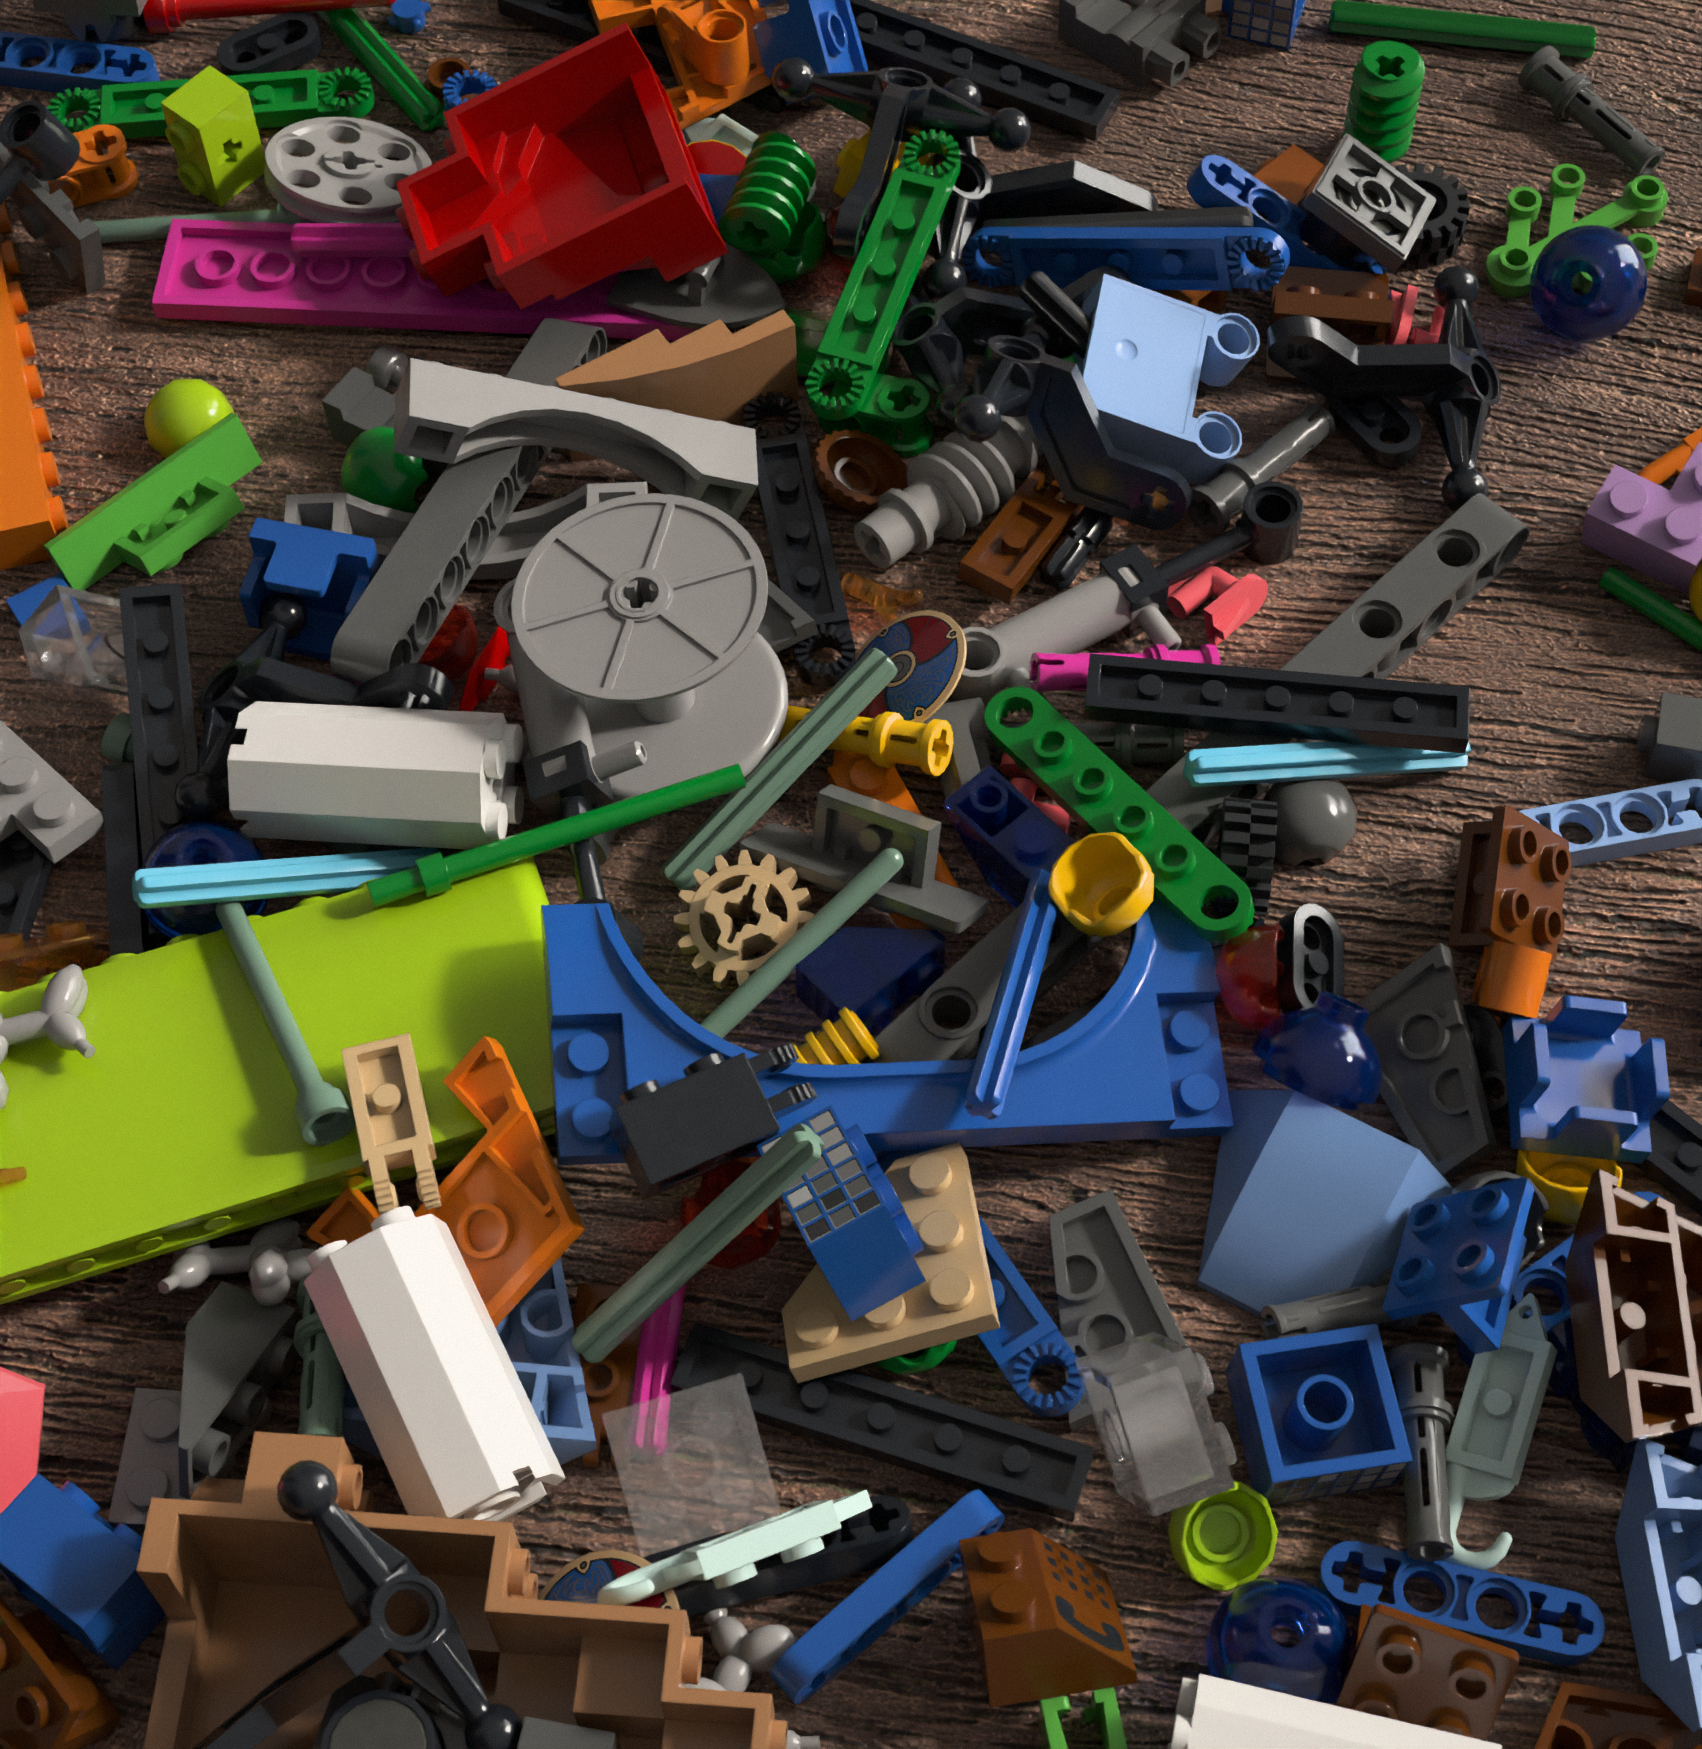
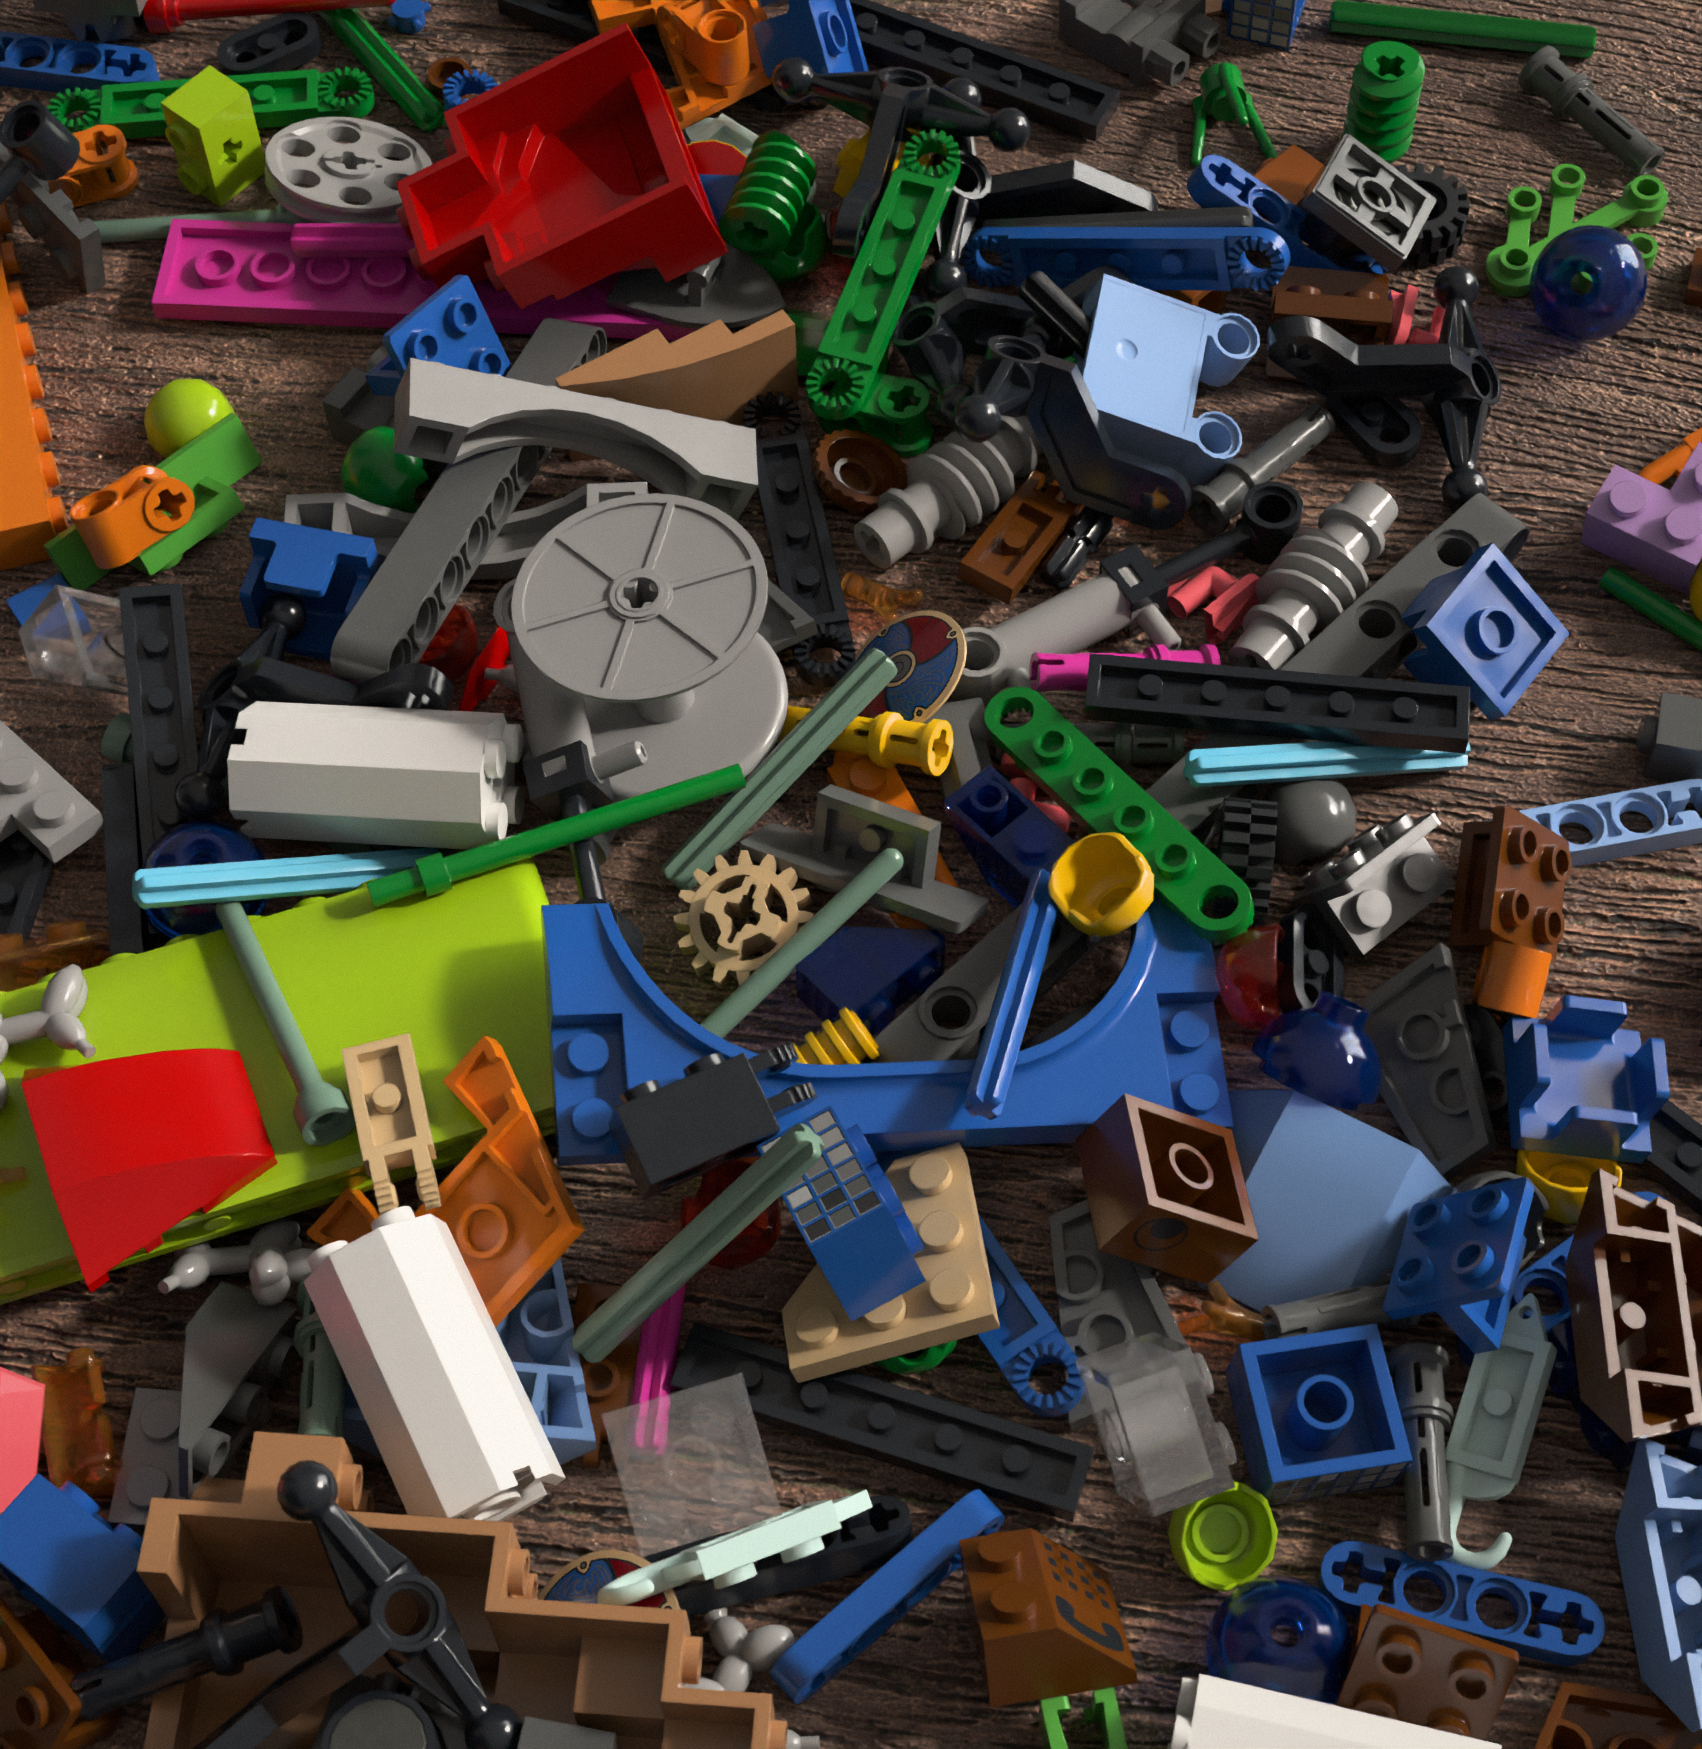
none -> red wedge [21,1048,278,1293]
none -> clear orange hinge [31,1347,122,1499]
none -> orange piece [69,465,195,569]
none -> black pin [71,1585,303,1721]
none -> blue bracket [364,275,512,397]
none -> reddish brown brick [1076,1093,1259,1285]
none -> clear orange bar [1177,1281,1275,1342]
none -> green plant [1190,62,1277,167]
none -> light grey piece [1228,482,1398,670]
none -> flat silver bracket [1289,812,1456,958]
none -> panel [1401,543,1570,721]

